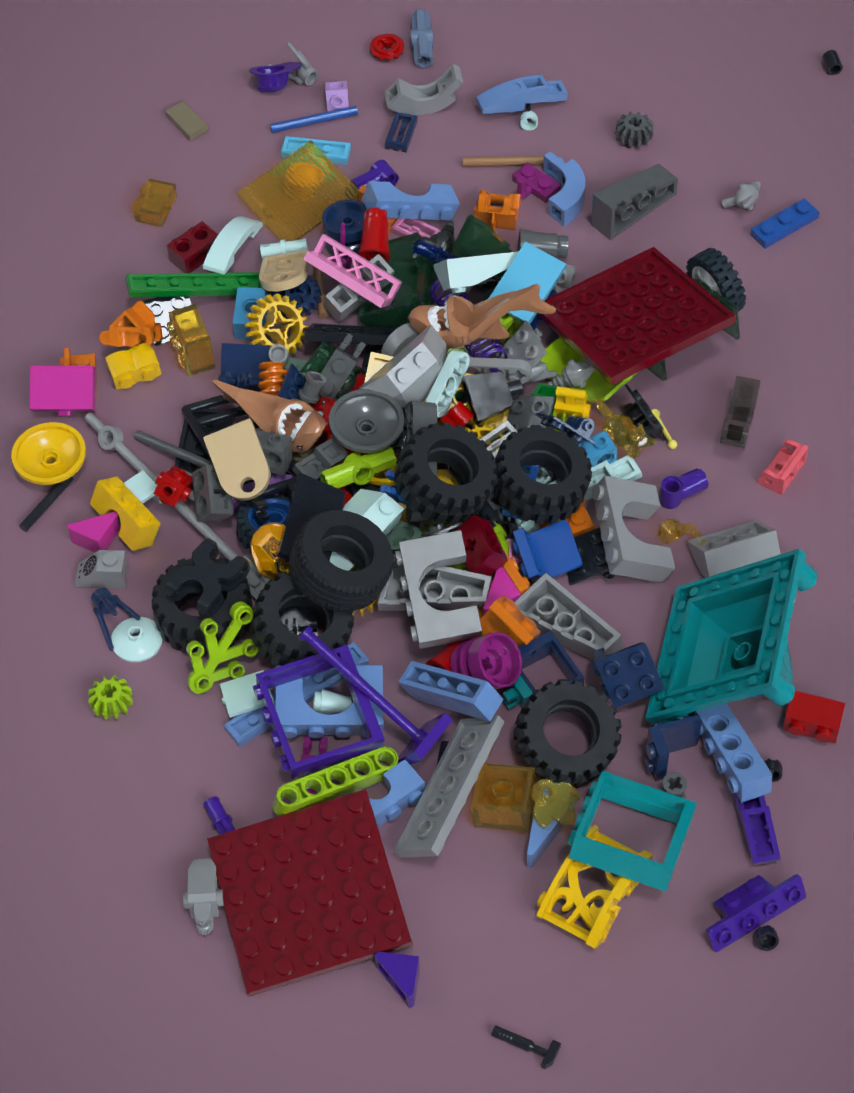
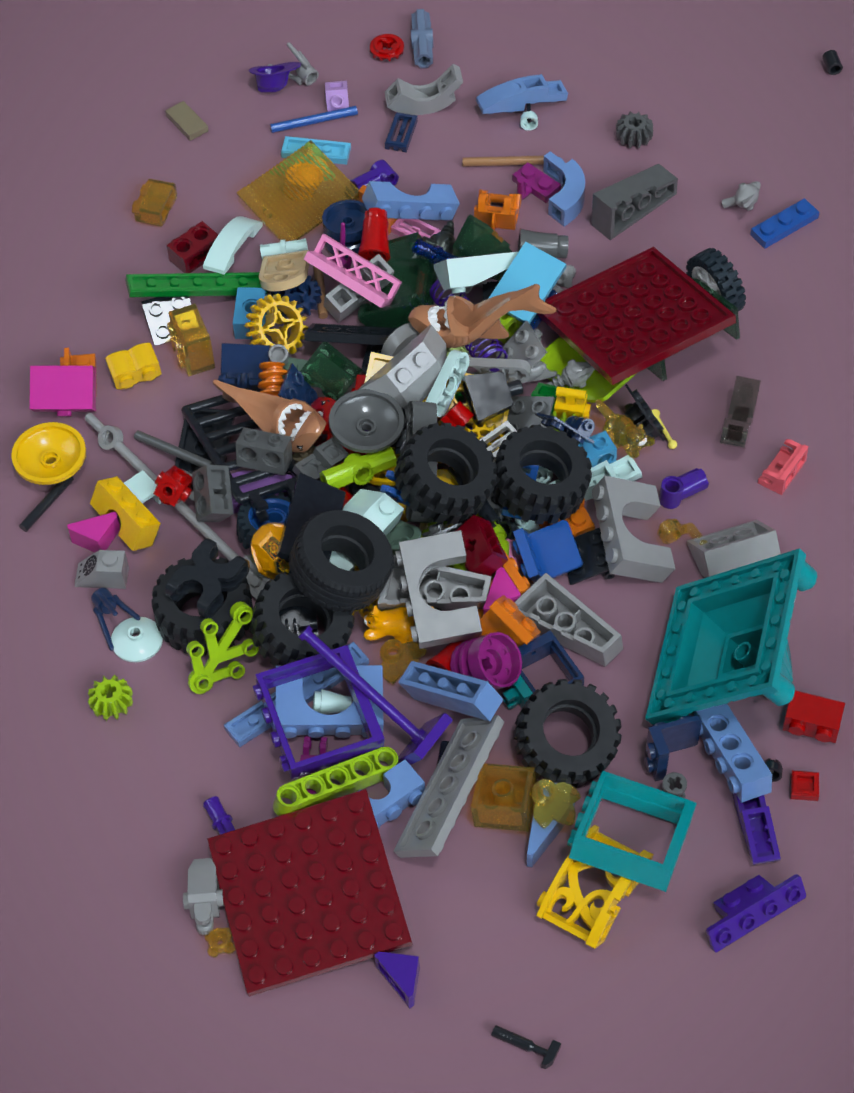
orange piece [99,301,163,347] -> none
tan tile [203,418,271,500] -> none
light aqua piece [220,670,274,718] -> none
dark grey bush [298,371,327,404] -> none
dark grey hinge [319,333,366,399] -> none
dark blue bracket [591,642,663,708] -> none
black hinge [755,925,779,951] -> none
none -> clear yellow plate [205,928,235,957]
none -> light orange animal [362,605,435,646]
none -> clear yellow plate [380,639,427,684]
none -> red tile [790,770,819,801]

